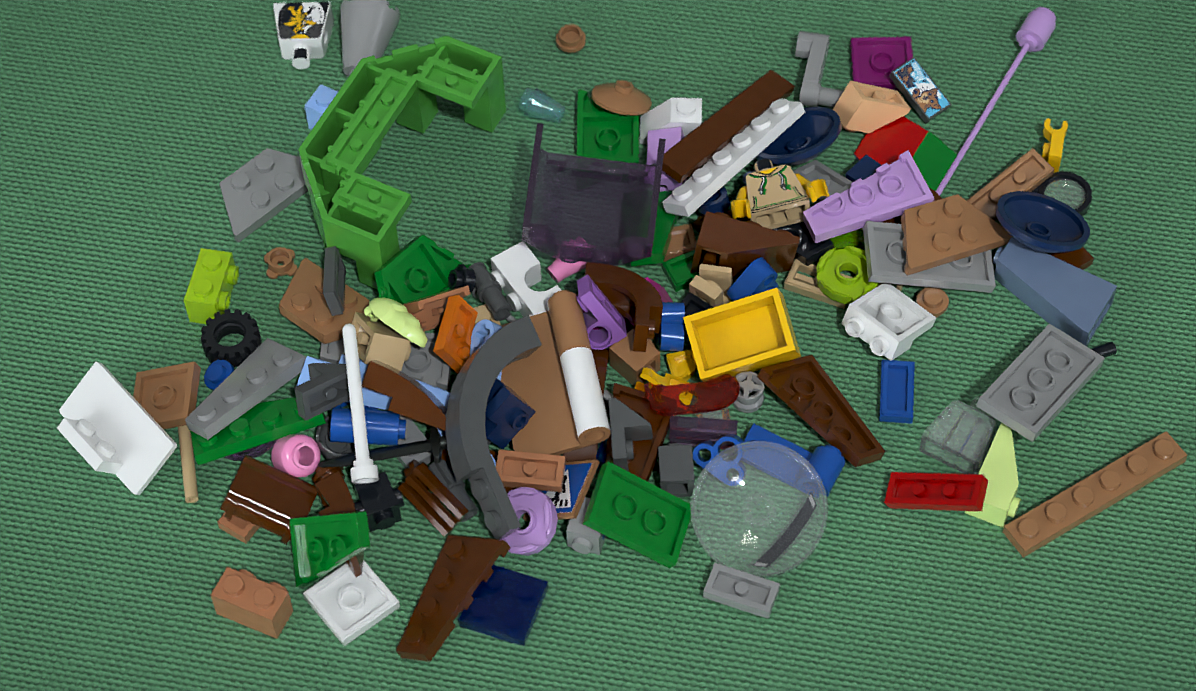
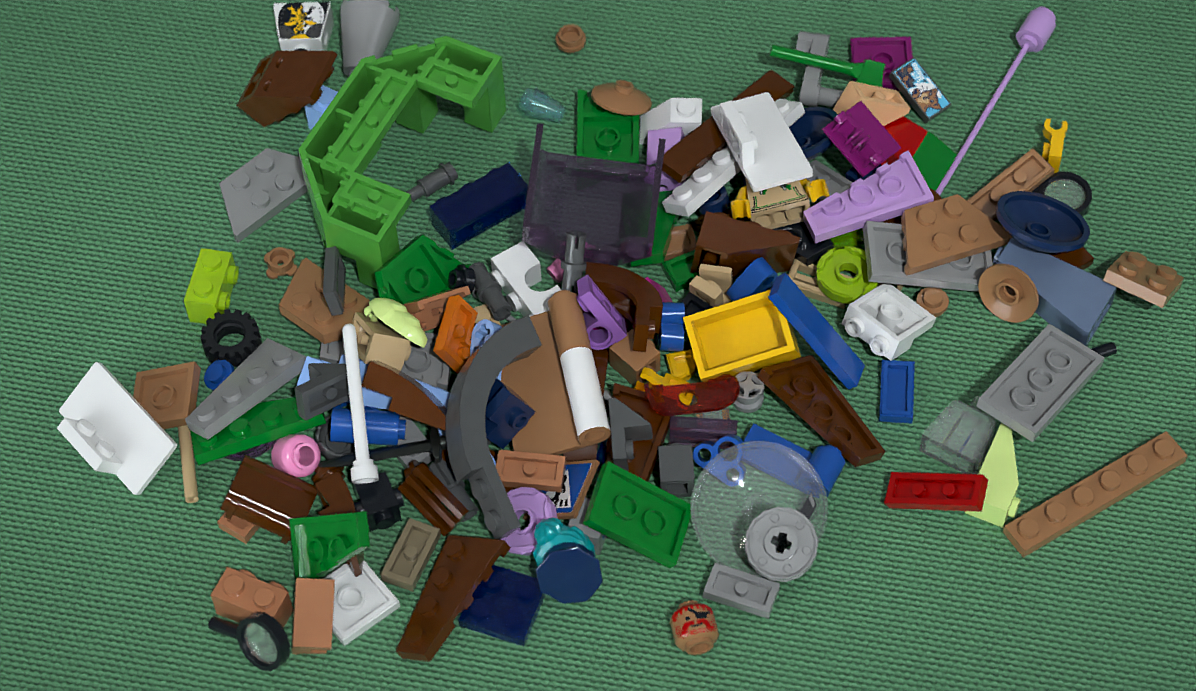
none -> black piece [208,612,290,671]
none -> reddish brown slope [236,51,338,127]
none -> nougat hinge [292,578,335,654]
none -> dark tan plate [381,518,441,592]
none -> dark grey pin [406,162,458,203]
none -> clear blue brick [429,162,531,250]
none -> dark blue piece [533,518,603,604]
none -> dark grey pin [561,231,587,295]
none -> medium nougat head [670,600,719,655]
none -> white bracket [711,92,813,192]
none -> light grey wheel [745,507,818,583]
none -> blue tile [768,273,865,390]
none -> green piece [769,44,885,87]
none -> magenta hinge [822,101,901,177]
none -> medium nougat dish [978,264,1039,323]
none -> medium nougat plate [1103,251,1184,308]

